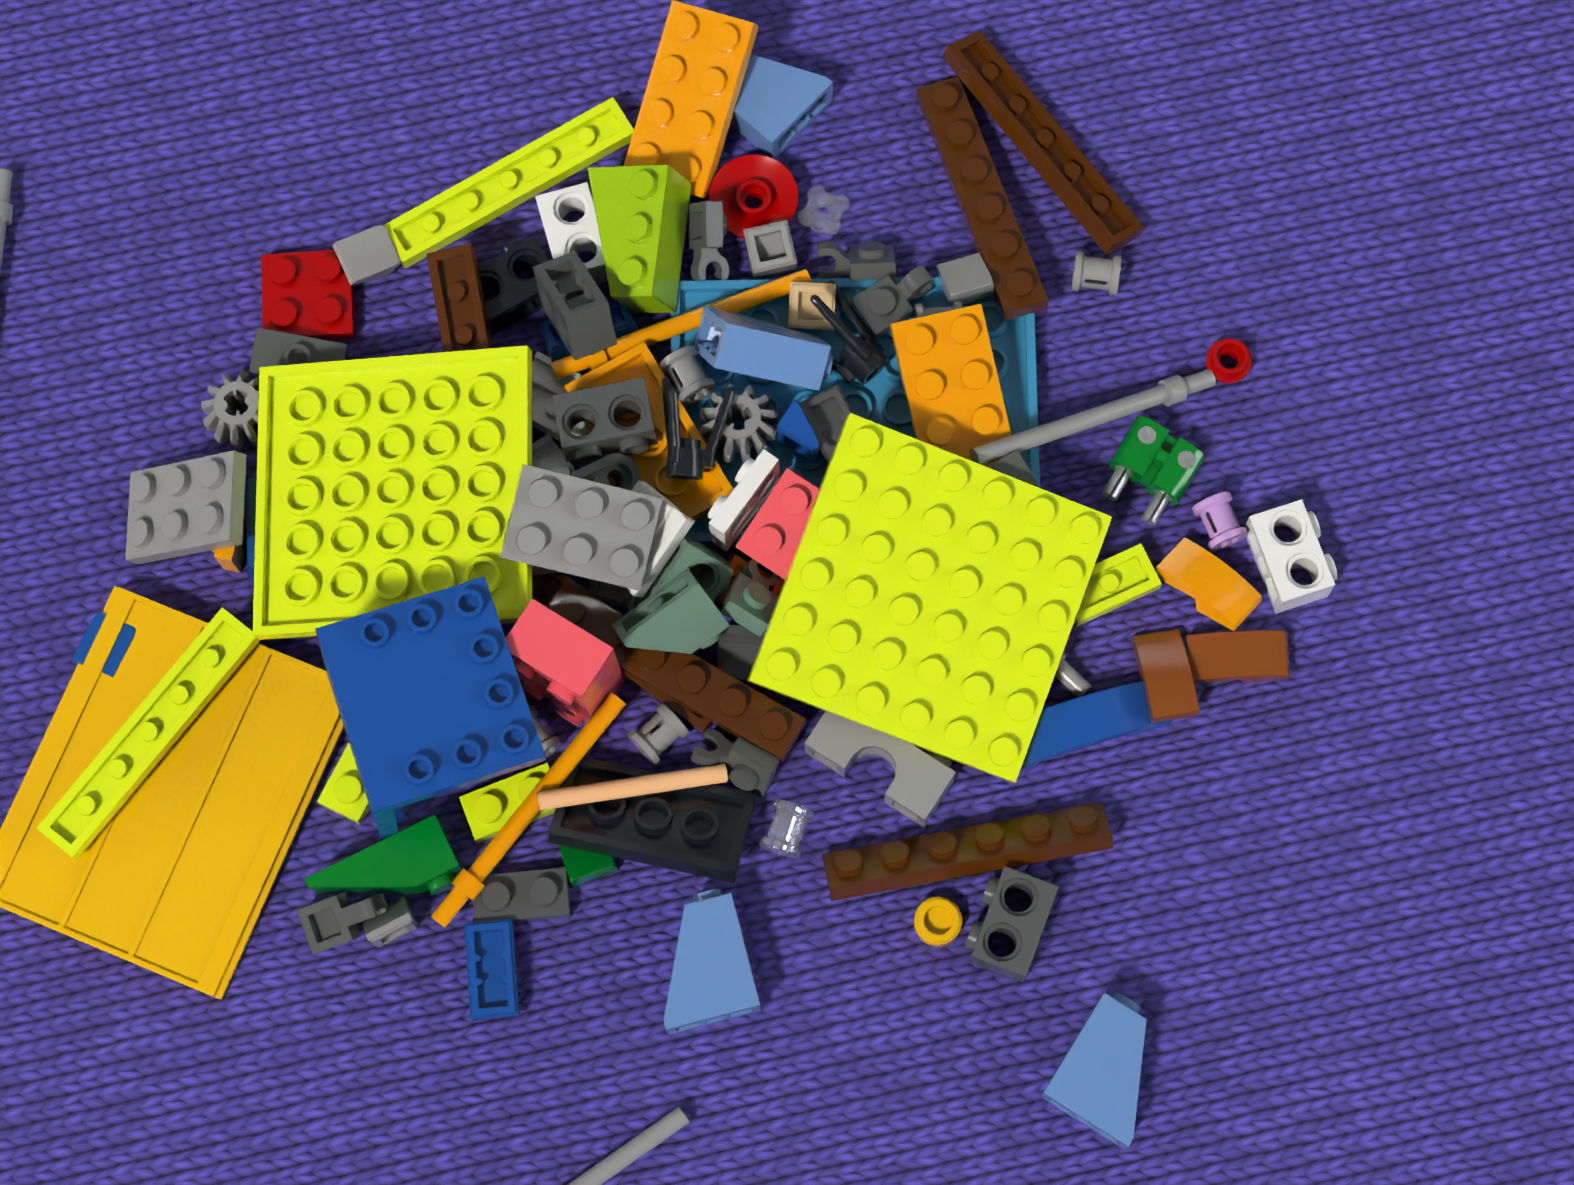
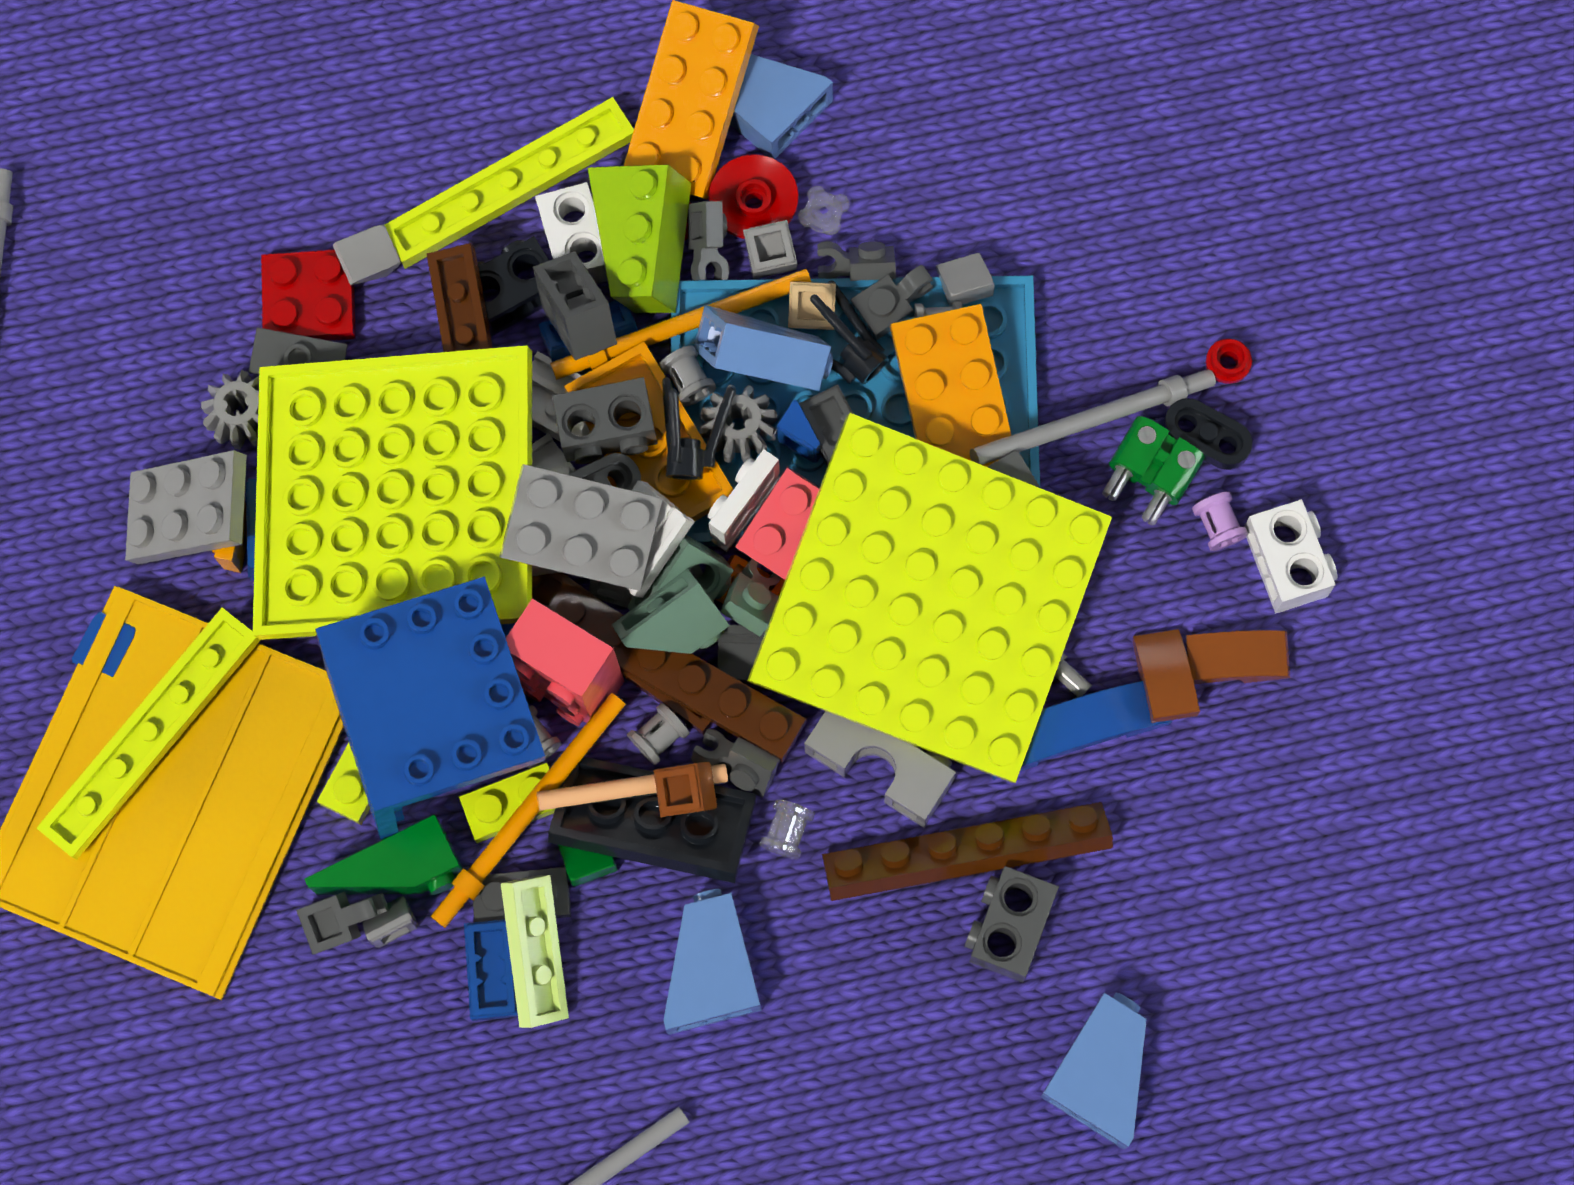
yellow tile [914,897,962,947] -> none
reddish brown plate [916,77,1049,321] -> none
reddish brown plate [942,30,1145,255] -> none
light grey bush [1071,251,1122,296] -> none
neon yellow plate [1074,543,1162,626] -> none
light orange slope [1156,537,1262,631] -> none
none -> yellowish green plate [501,875,569,1028]
none -> dark orange slope [654,762,717,817]
none -> black plate [1164,398,1252,470]

